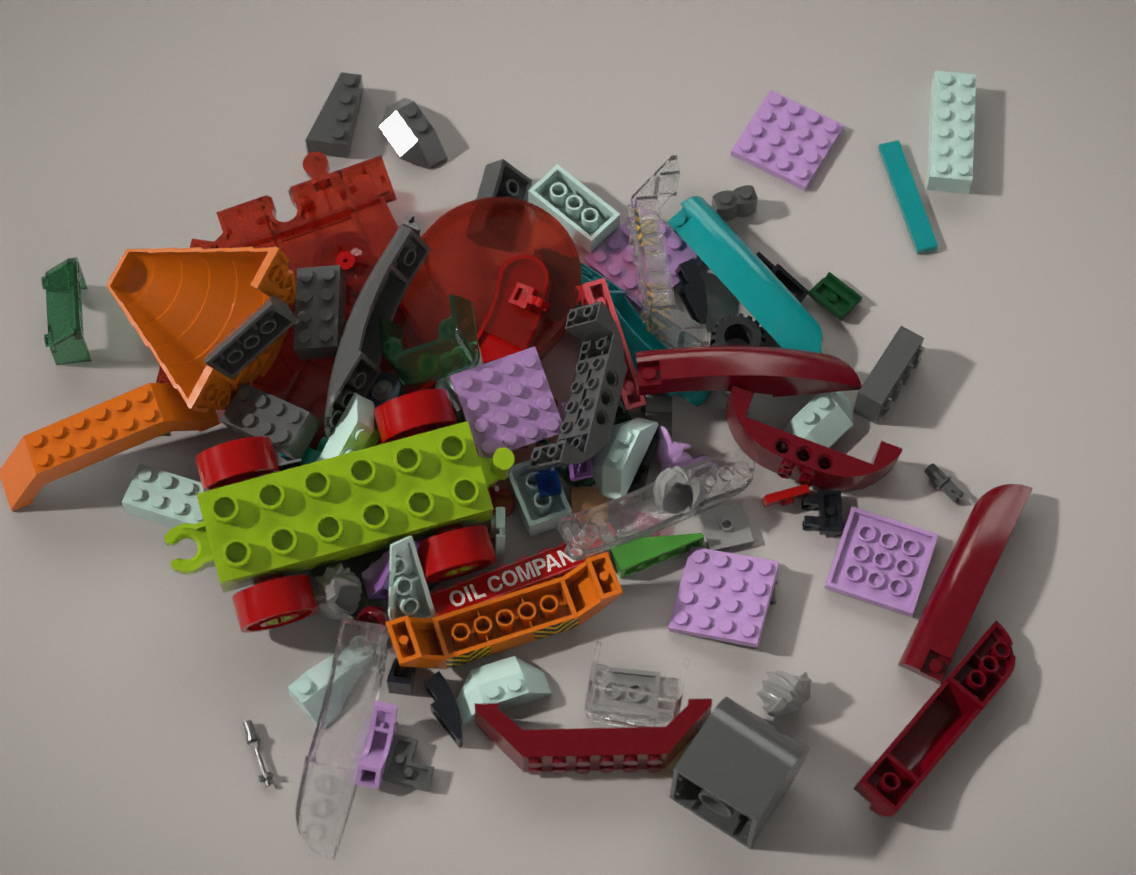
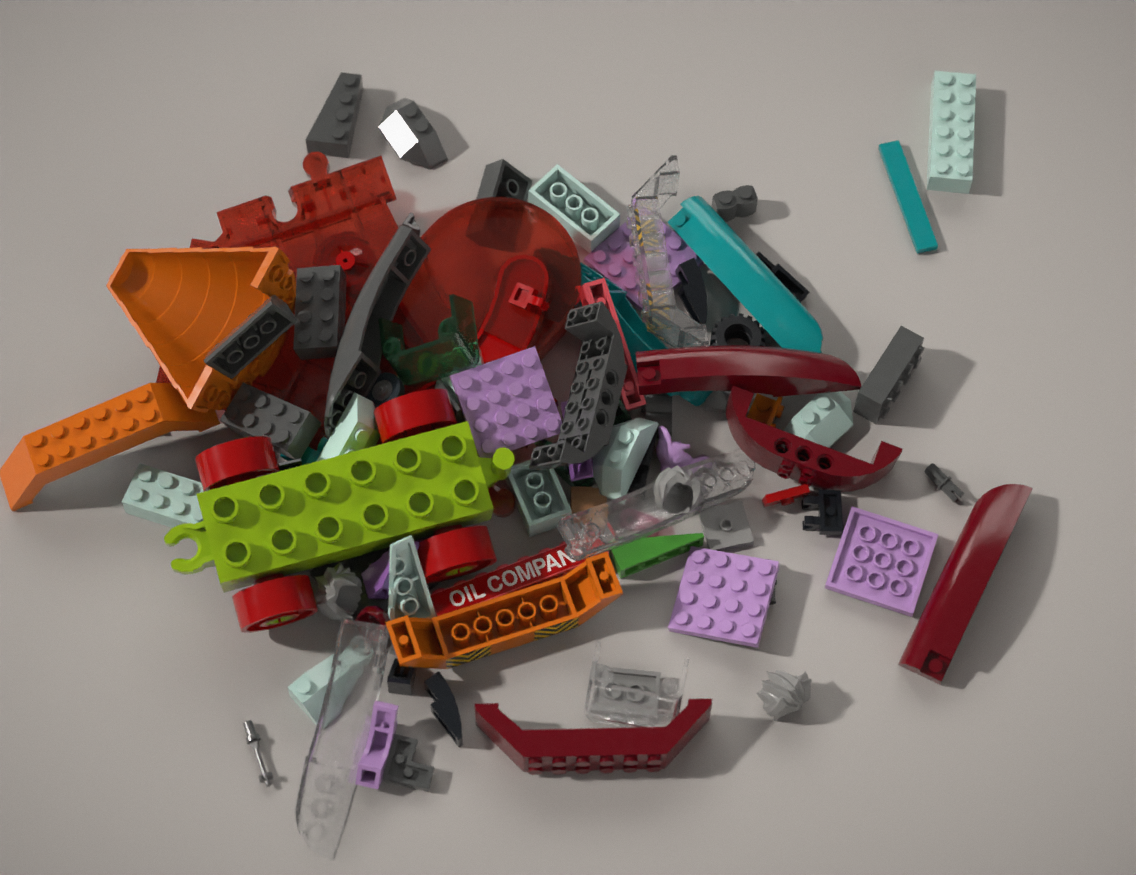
clear green windscreen [41,257,91,365] -> none
light aqua wedge [456,656,552,723] -> none
light aqua plate [491,507,505,555] -> none
clear blue plate [535,469,562,498] -> none
dark grey brick [669,697,809,849] -> none
lavender plate [731,90,844,191] -> none
dark green plate [808,272,862,321] -> none
dark red slope [853,620,1016,817] -> none
none -> orange bracket [747,393,785,428]

